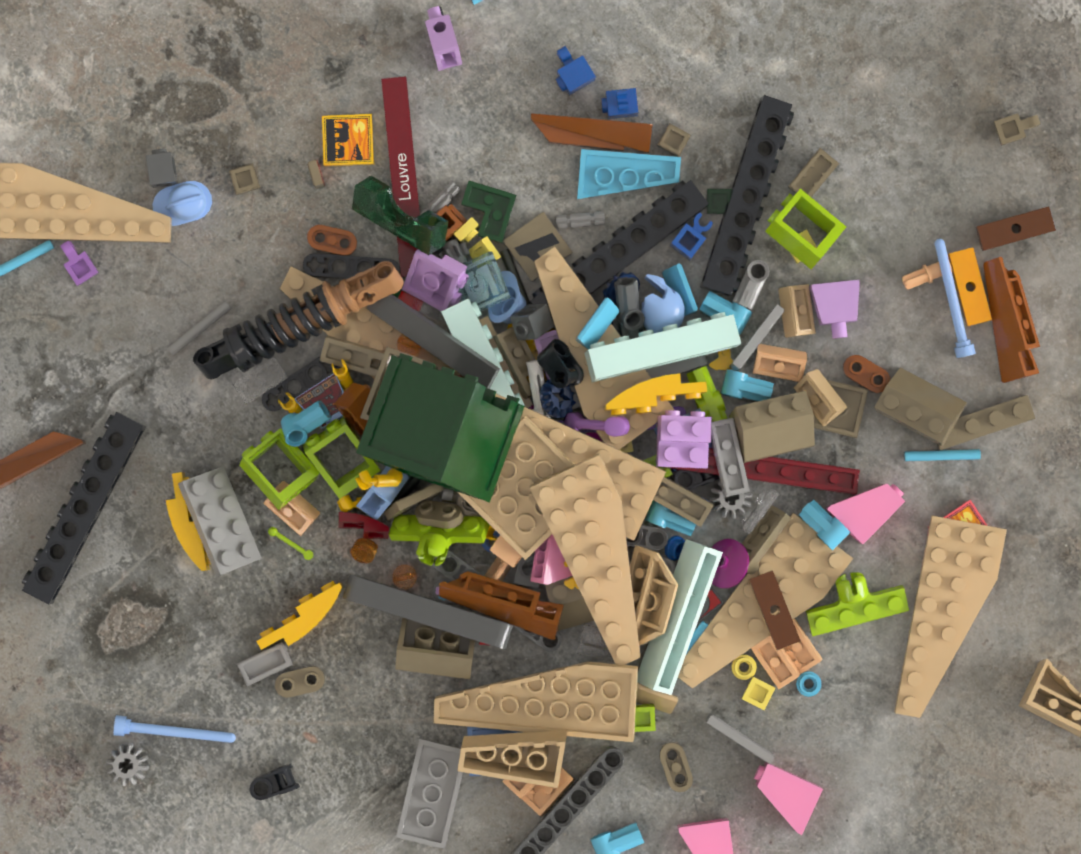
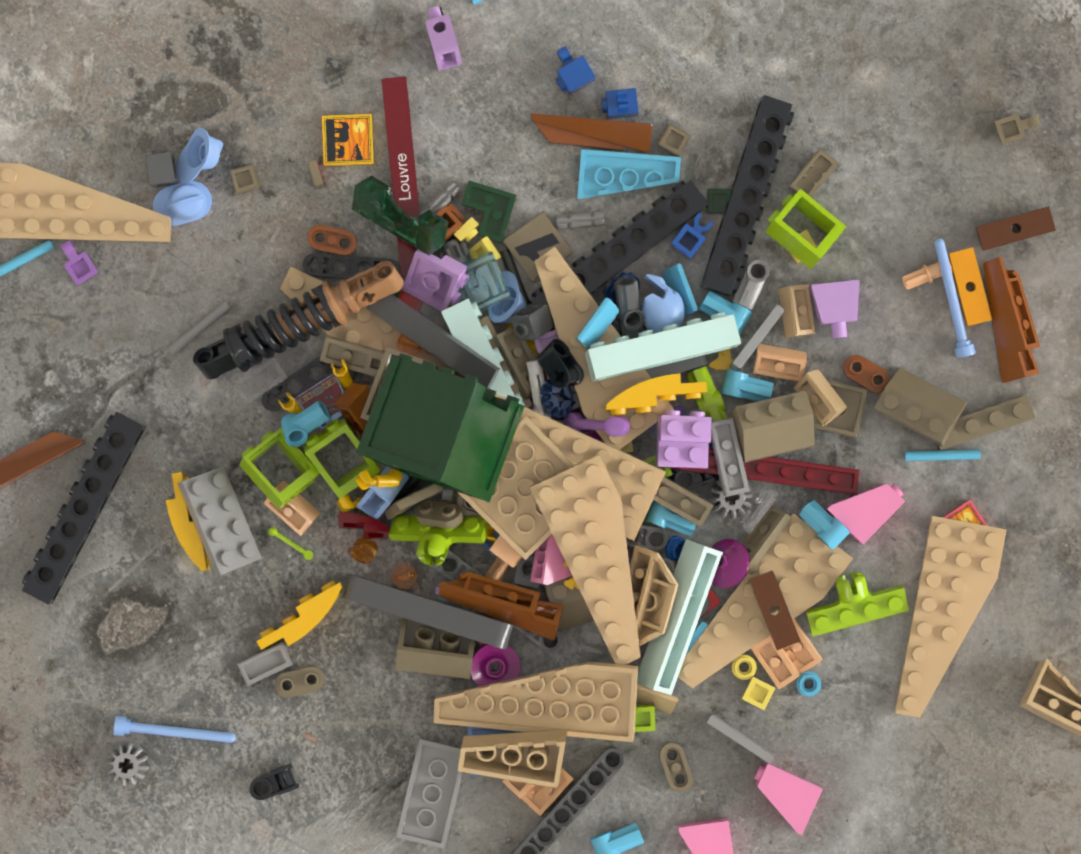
none -> light blue piece [176,128,223,183]
none -> magenta dish [471,644,521,687]

